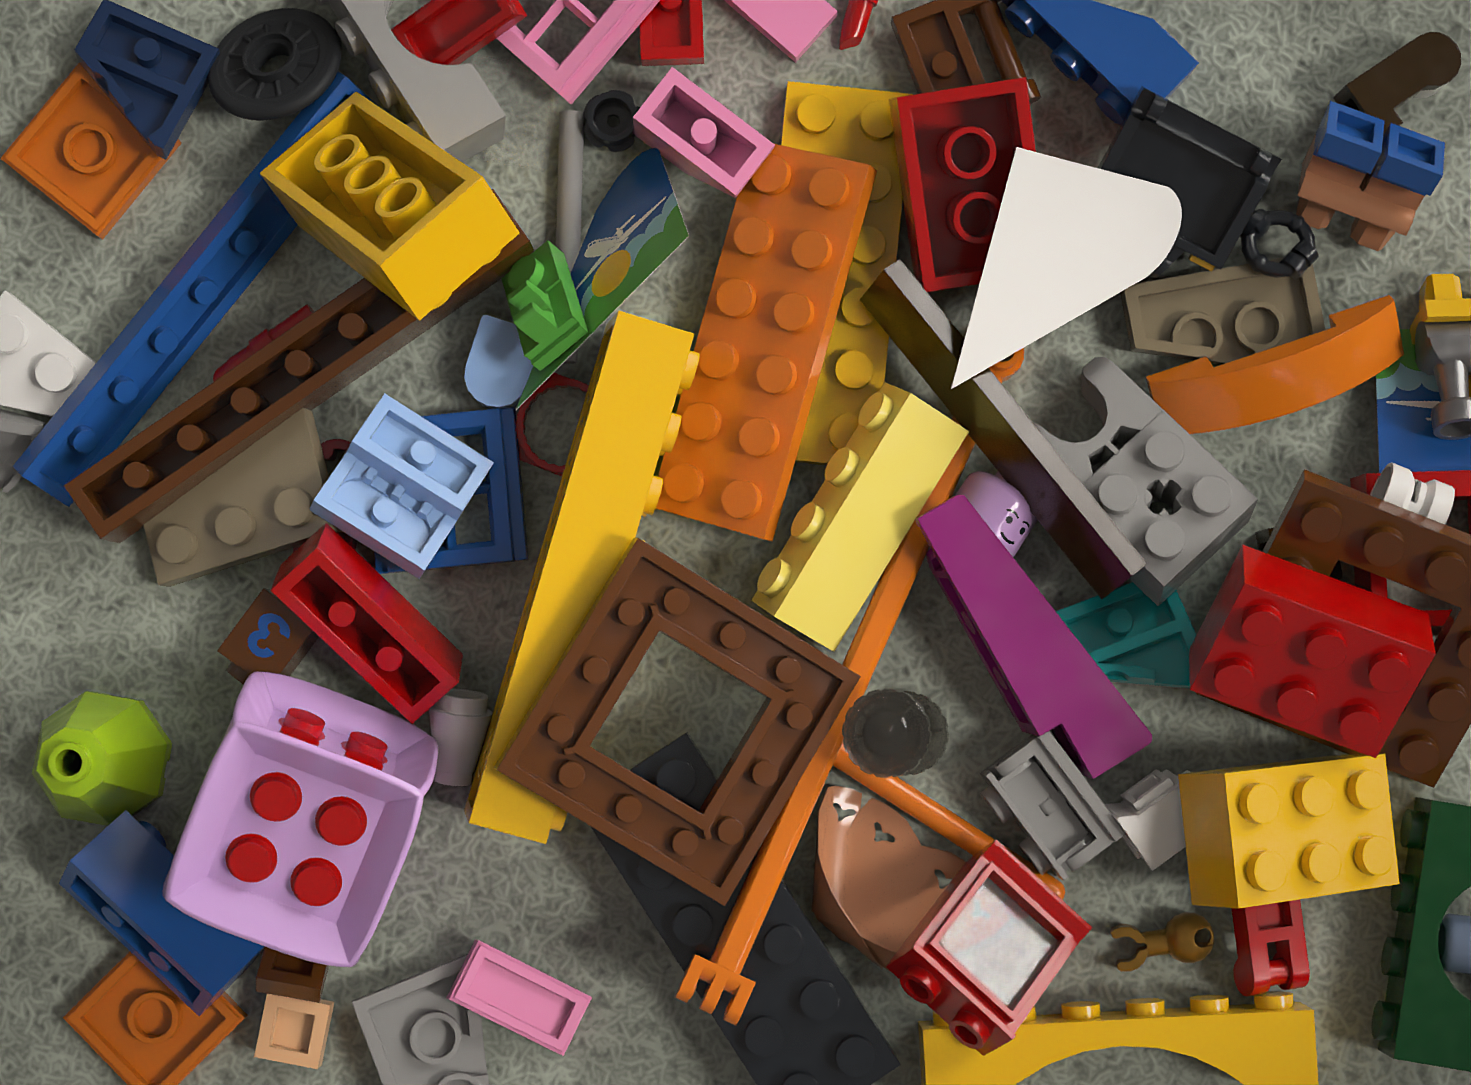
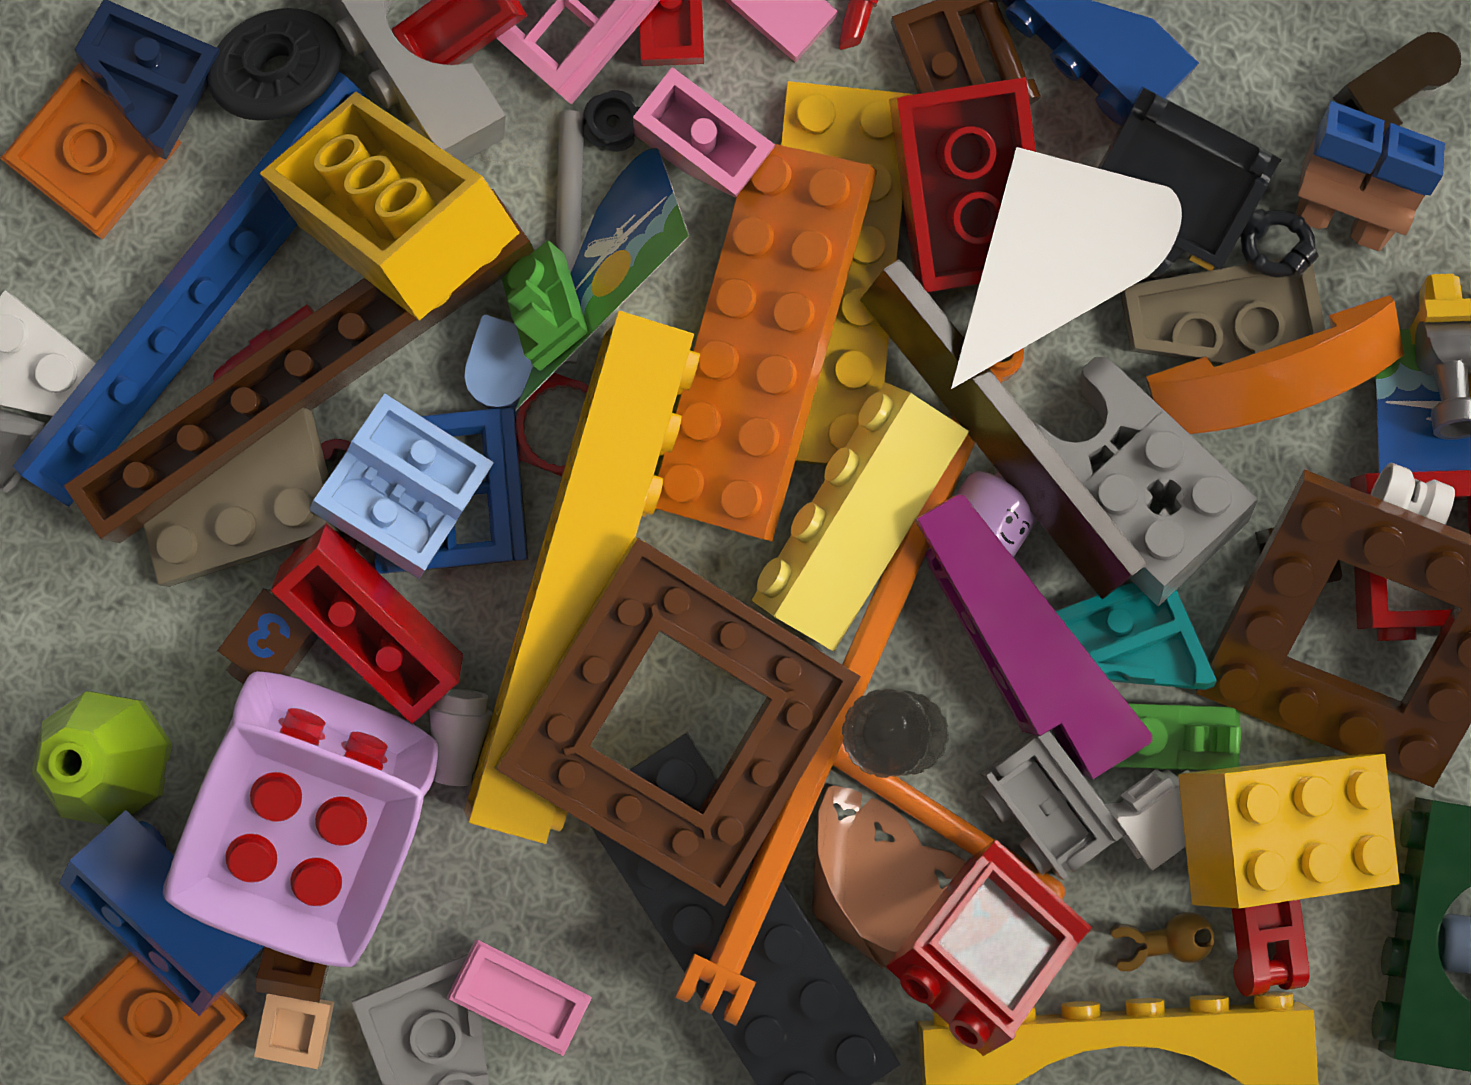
red brick [1189,545,1436,758] -> none
none -> bright green plate [1114,703,1241,770]

